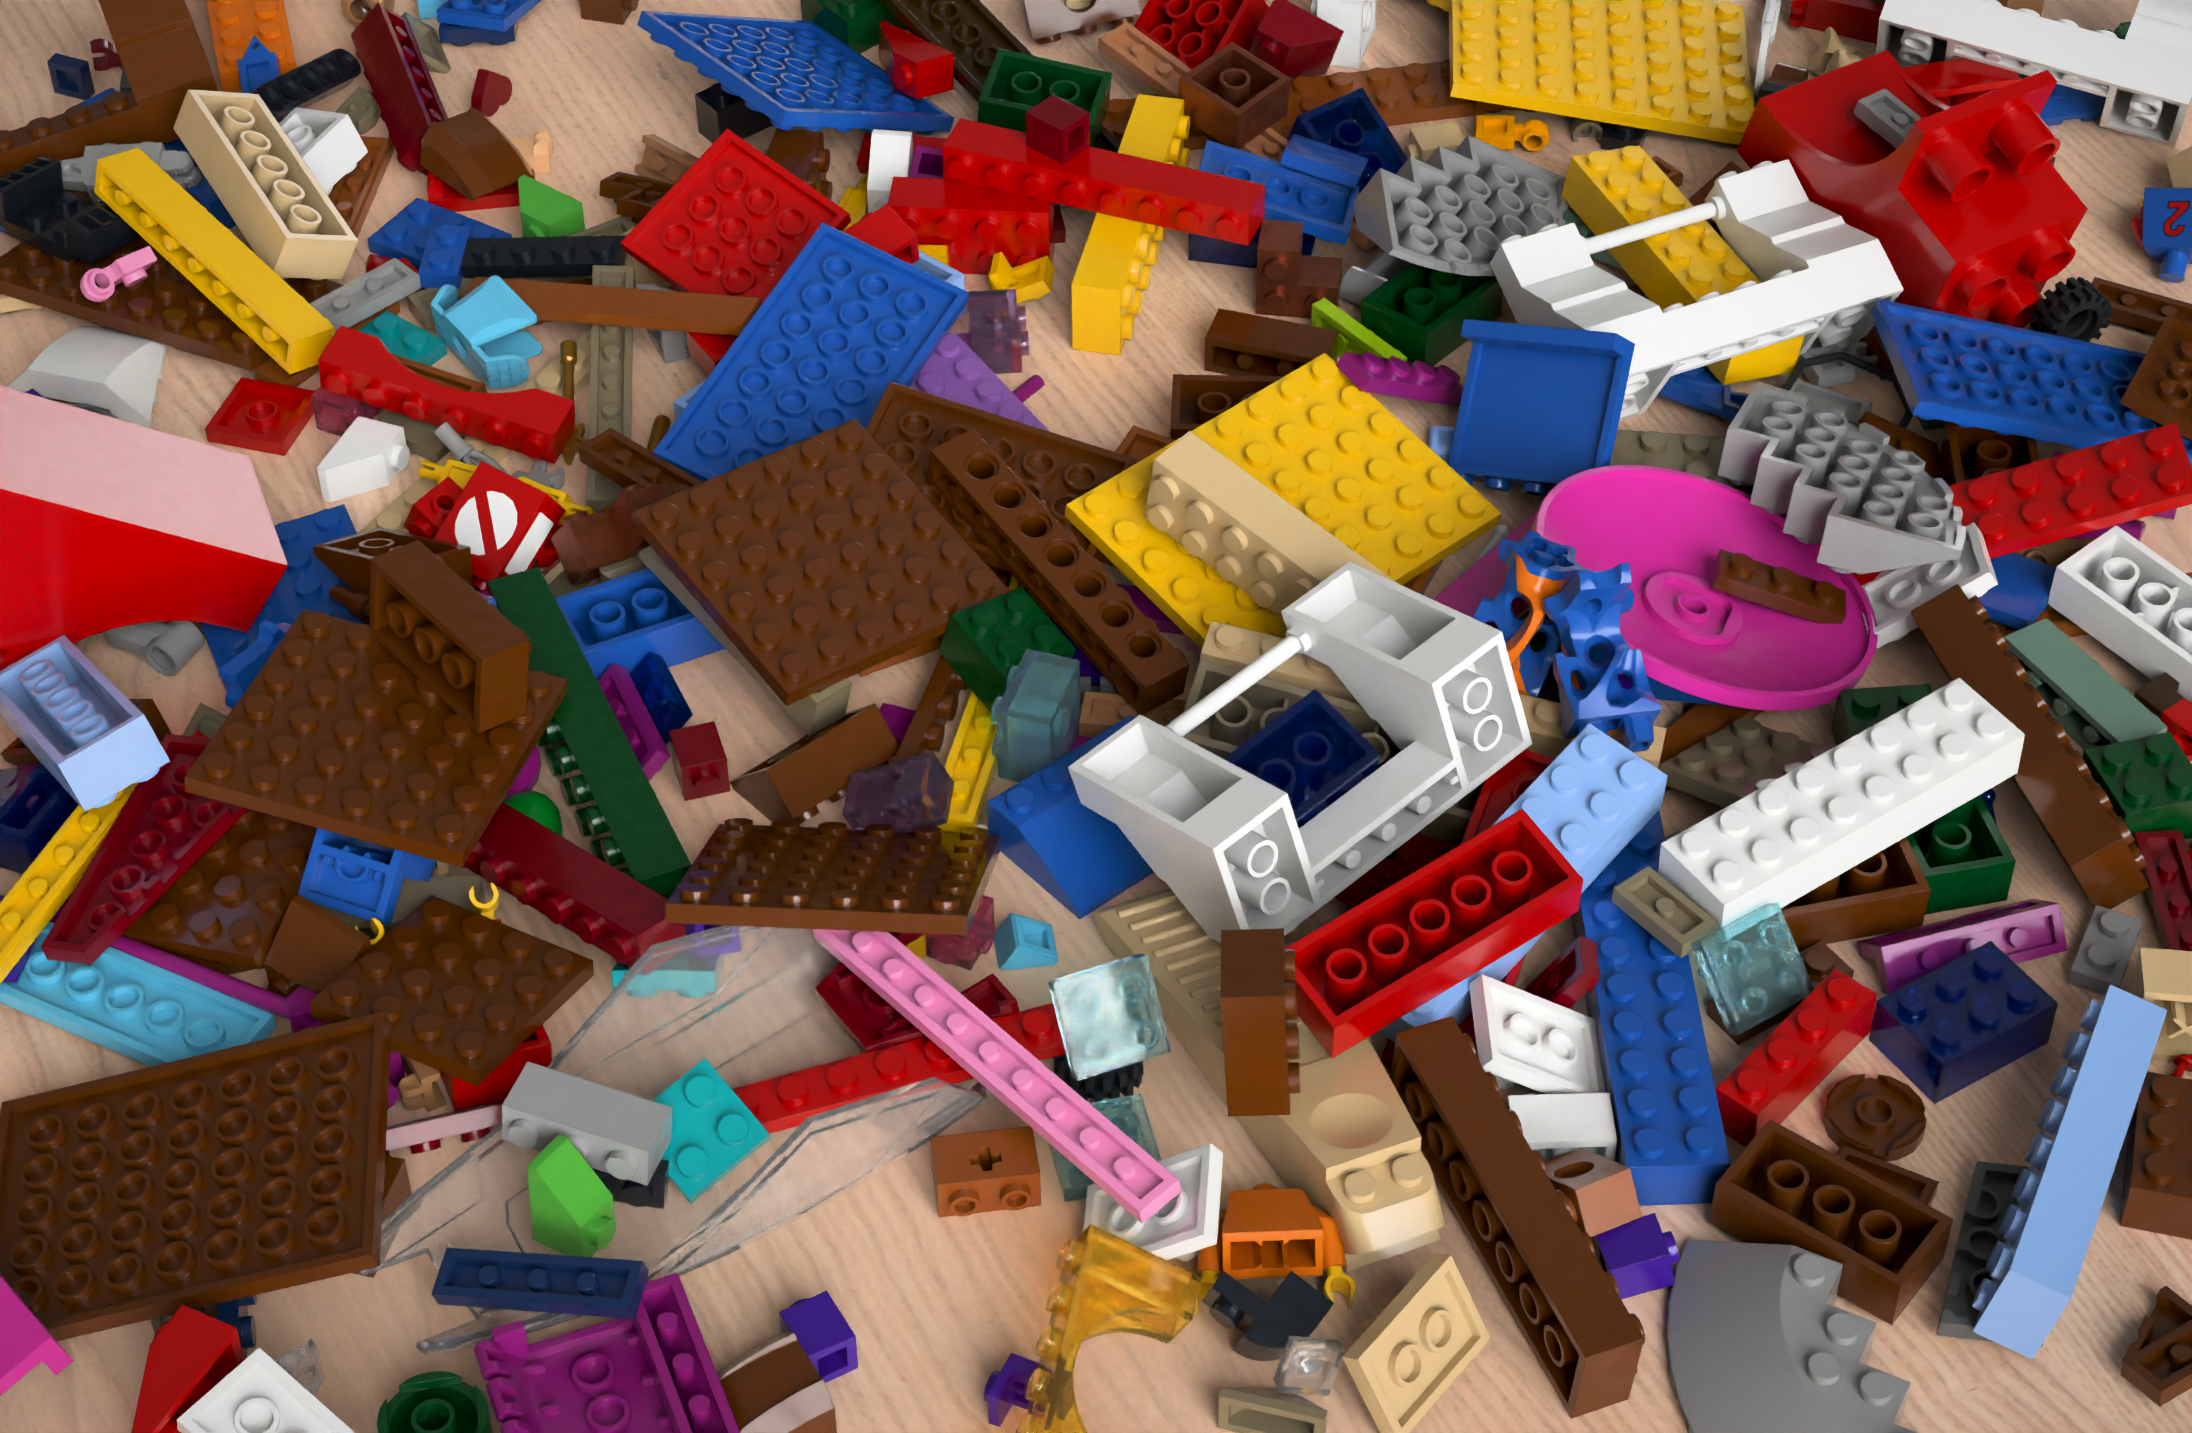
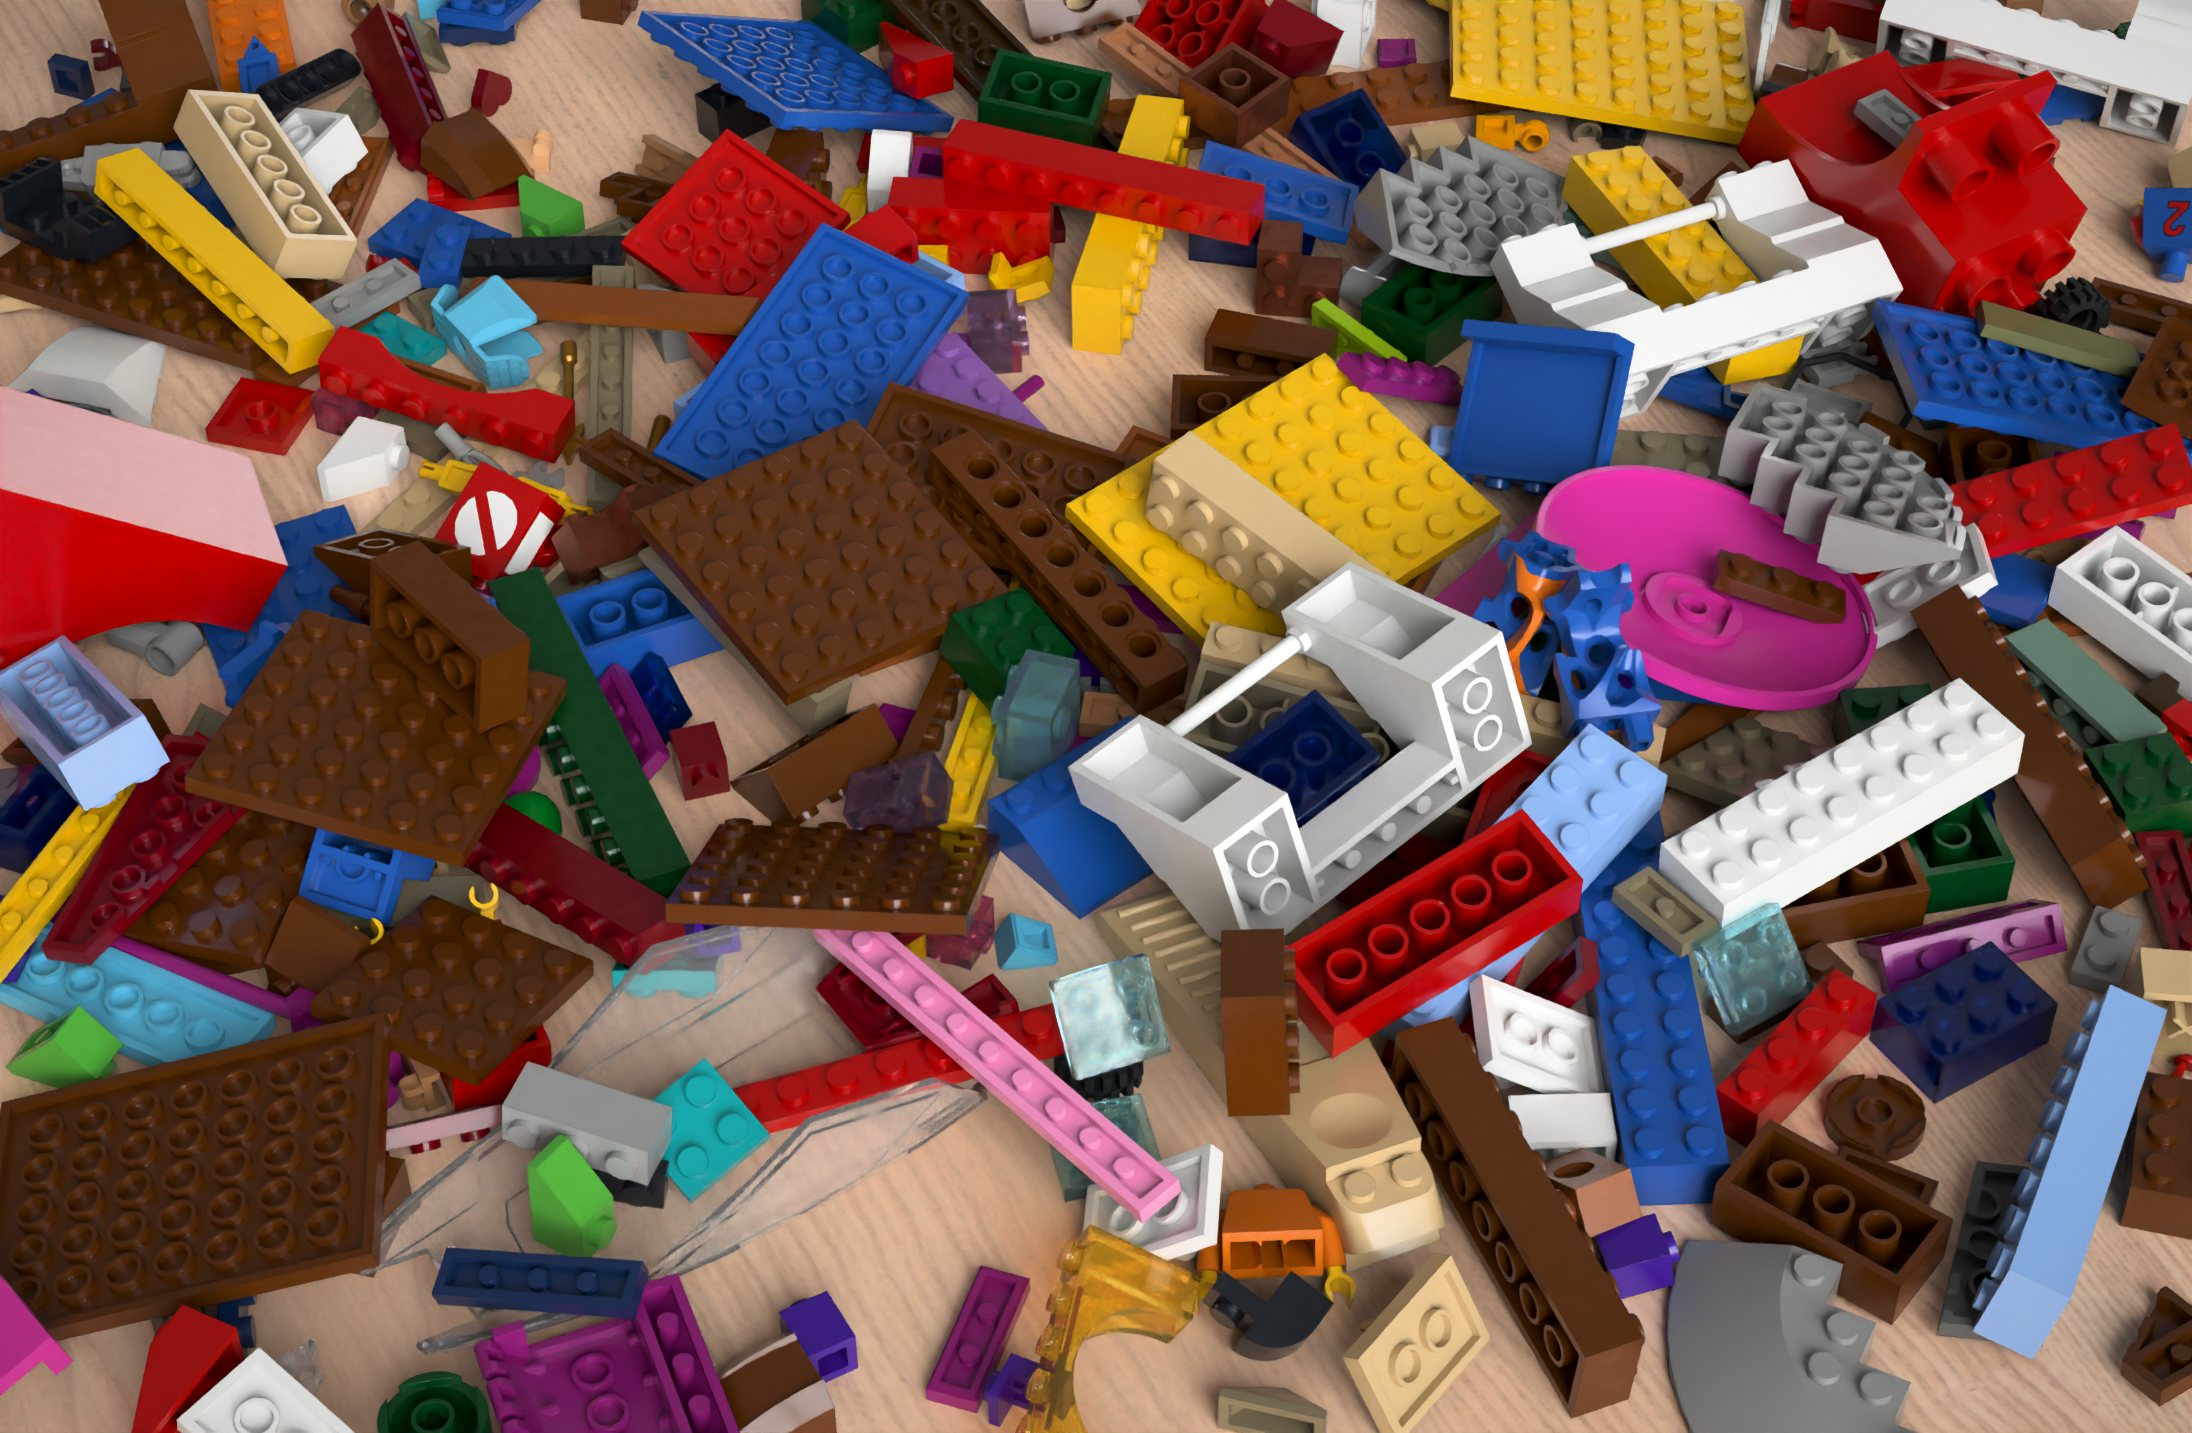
bright pink plate [80,246,157,302] -> none
red brick [403,476,463,539] -> none
dark orange brick [930,1126,1041,1217] -> none
dark red brick [1025,94,1090,164] -> none
clear plate [1273,1336,1345,1396] -> none
blue tile [1280,134,1369,190] -> none
none -> bright green slope [5,1005,123,1089]
none -> magenta tile [926,1266,1031,1413]
none -> magenta tile [1377,39,1417,68]
none -> olive tile [1975,300,2141,380]

